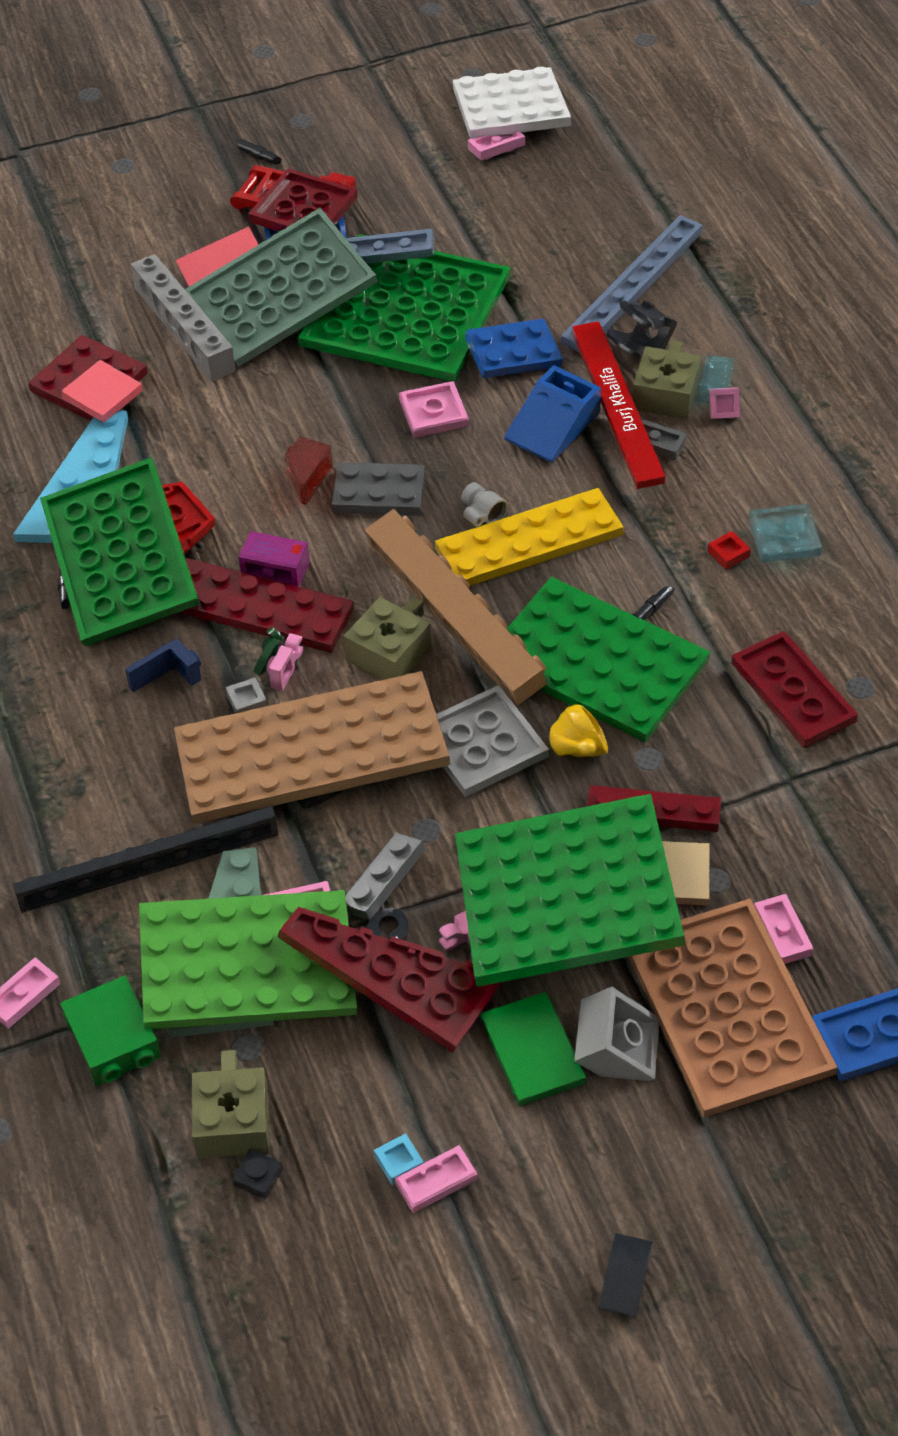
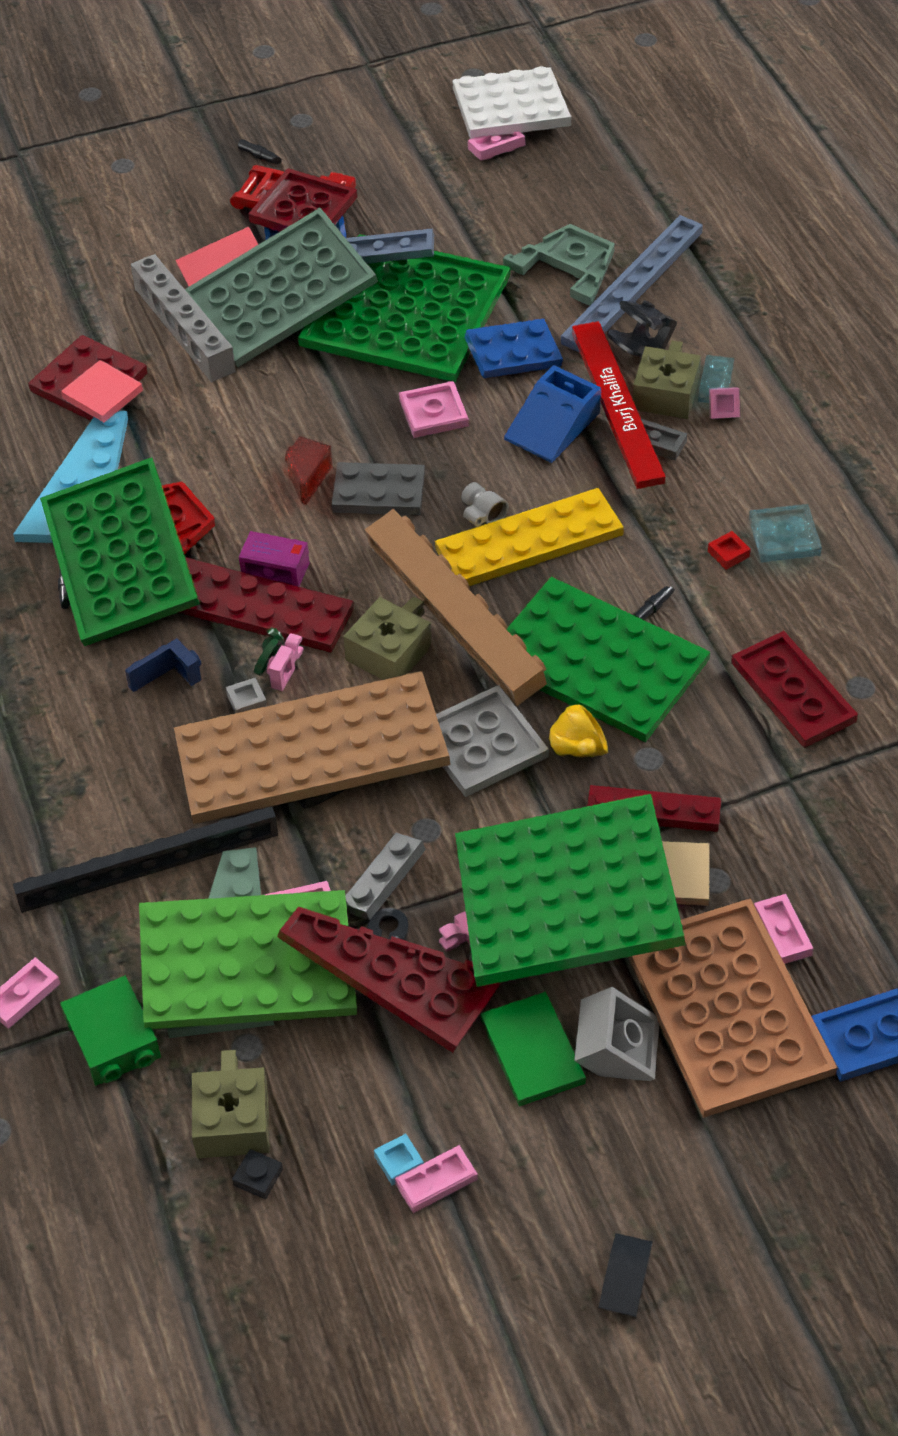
none -> sand green wing [503,224,615,306]

